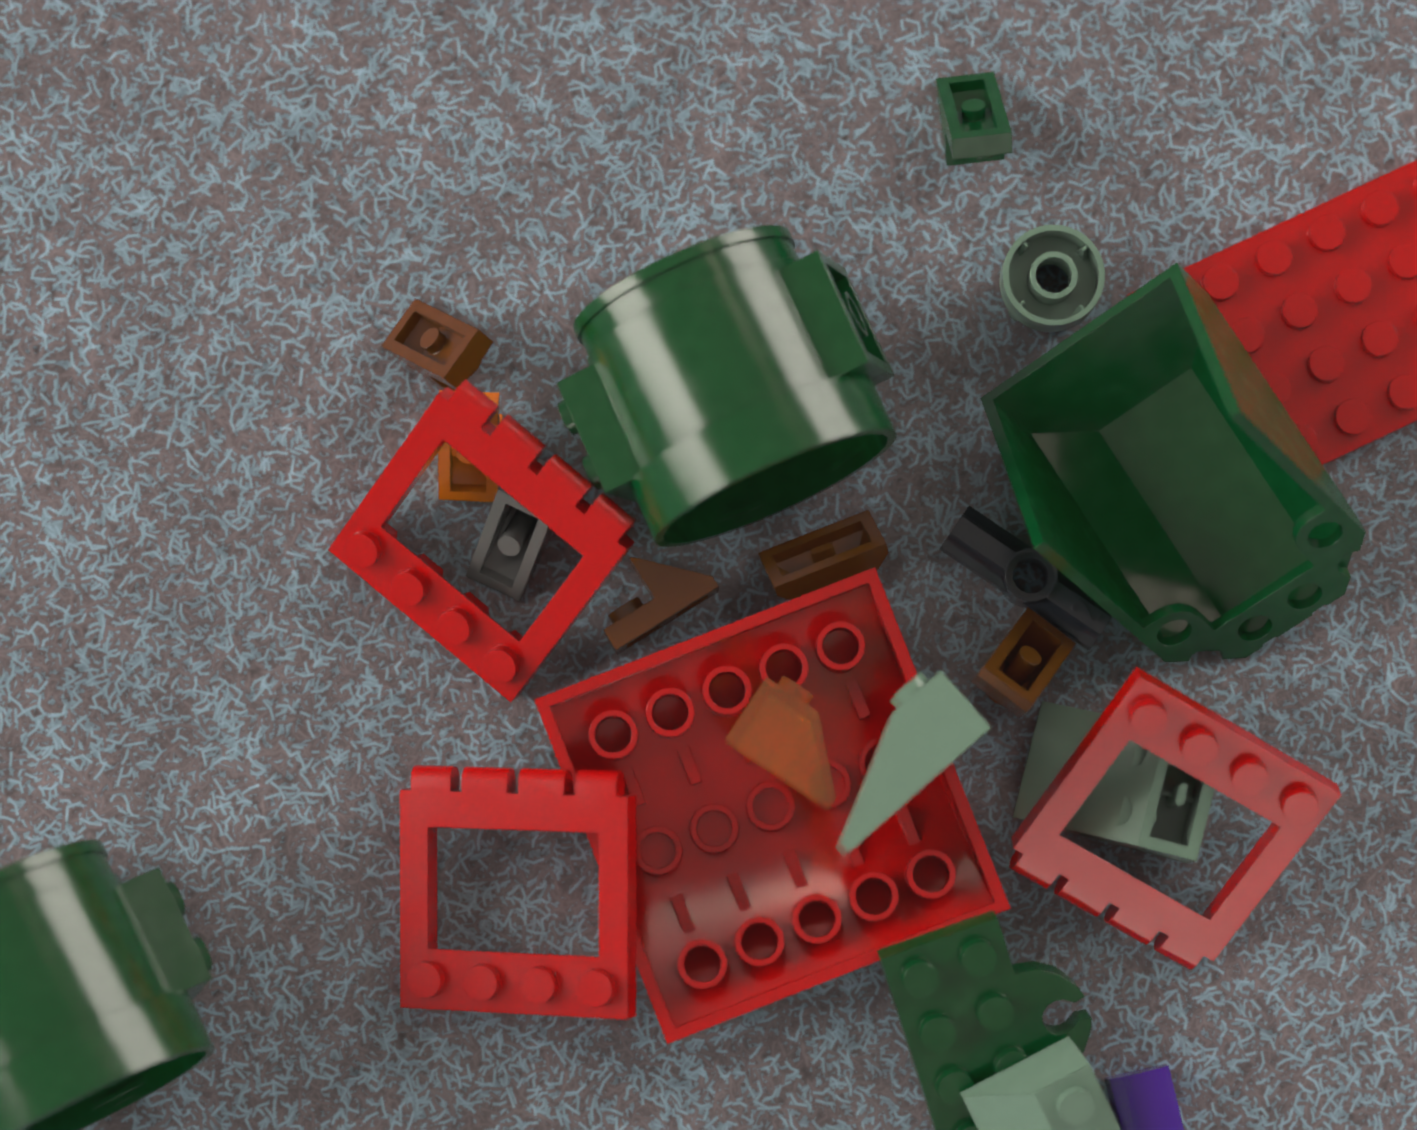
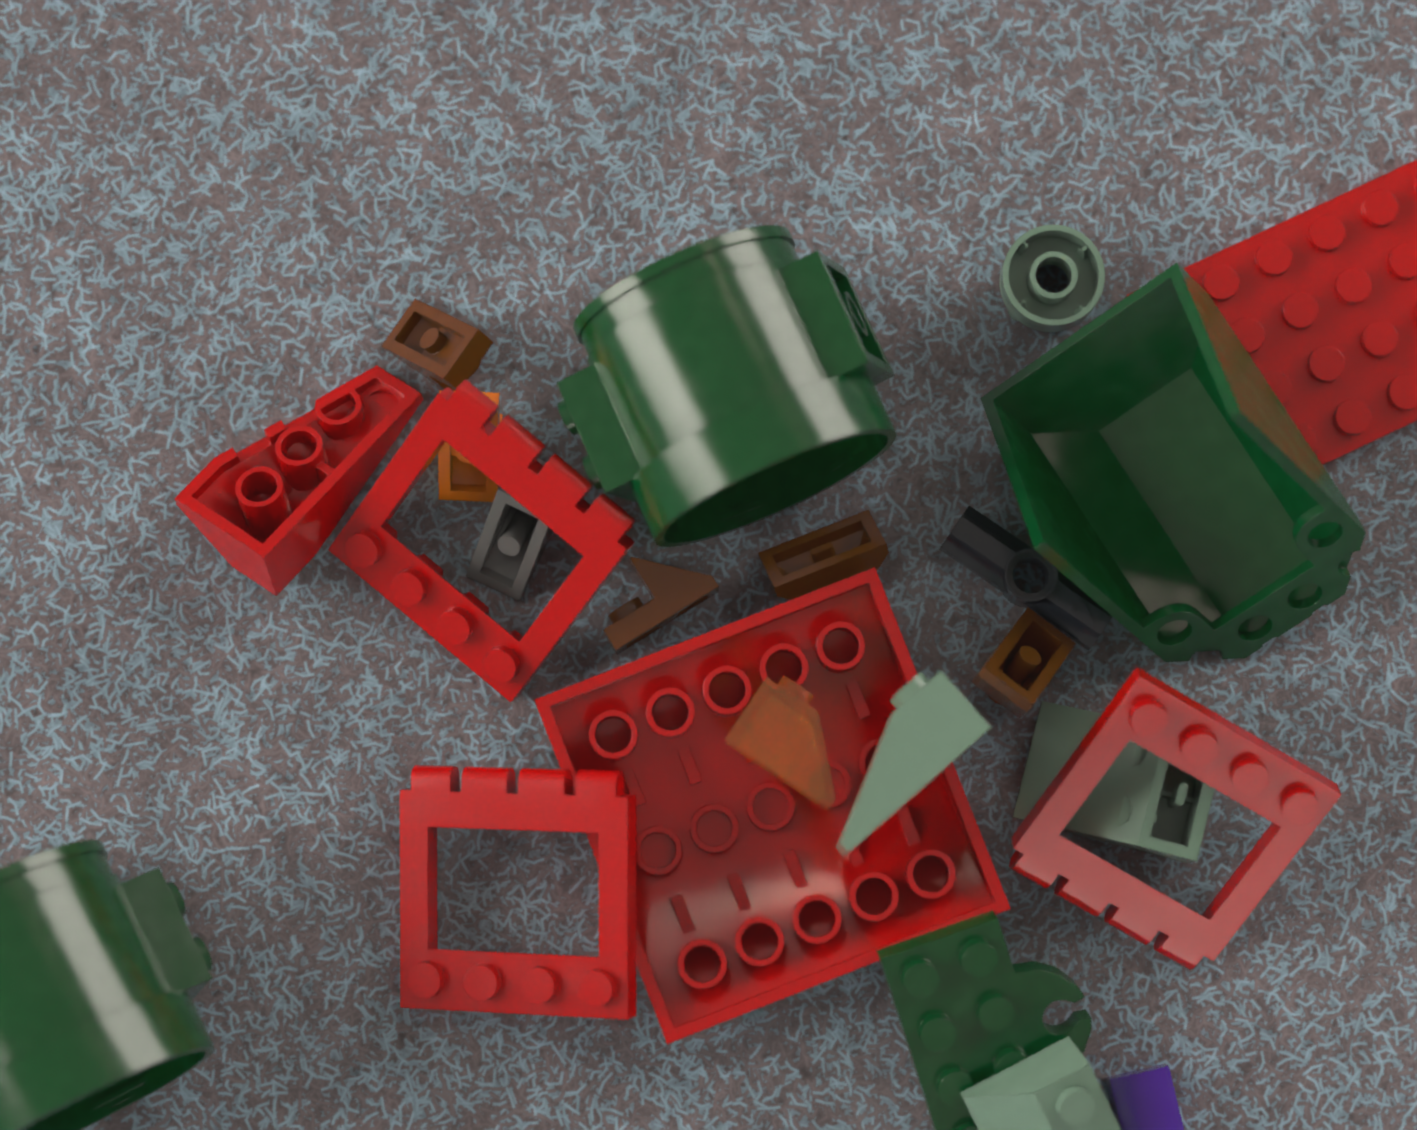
dark green slope [936,72,1012,166] -> none
none -> red wedge [174,365,423,596]

